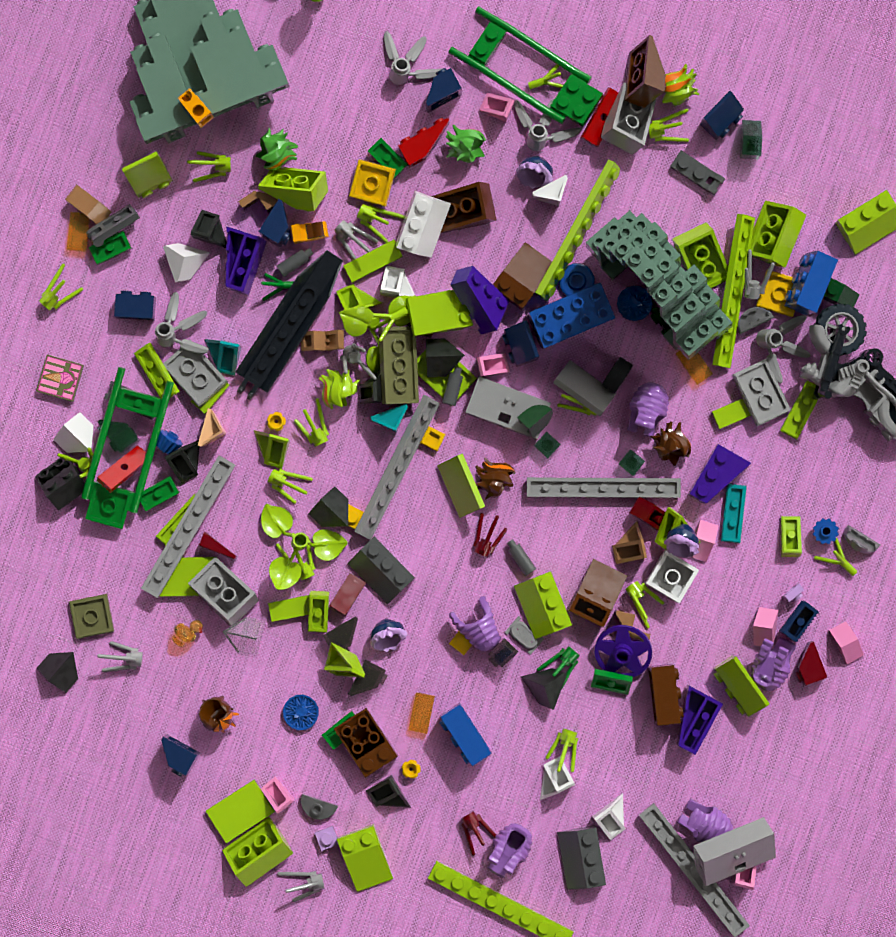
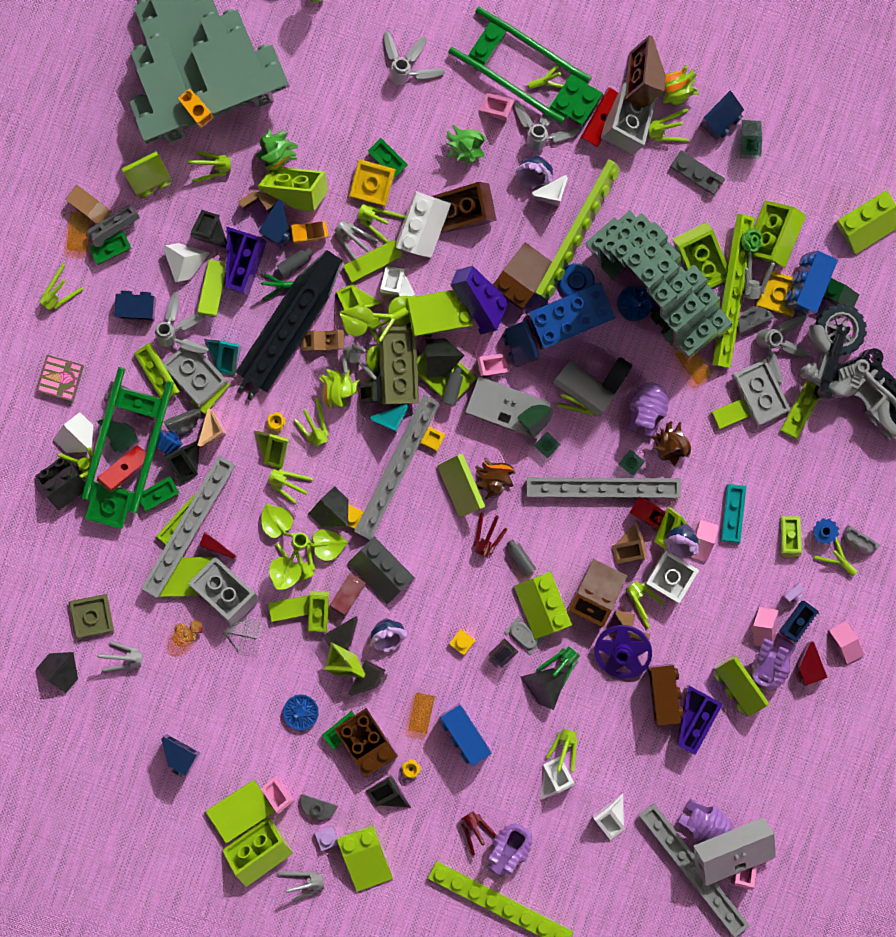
reddish brown hair [199,696,239,733] -> none
red slope [398,117,449,168] -> none
dark blue slope [426,68,462,113] -> none
medium lavender hair [449,596,501,651] -> none
dark grey slope [557,825,606,889] -> none
green plate [591,669,633,695] -> none
dark purple wedge [688,444,751,504] -> none
none -> flat silver plate [163,407,201,434]
none -> lime tile [198,259,226,318]
none -> bright green plate [741,229,762,253]

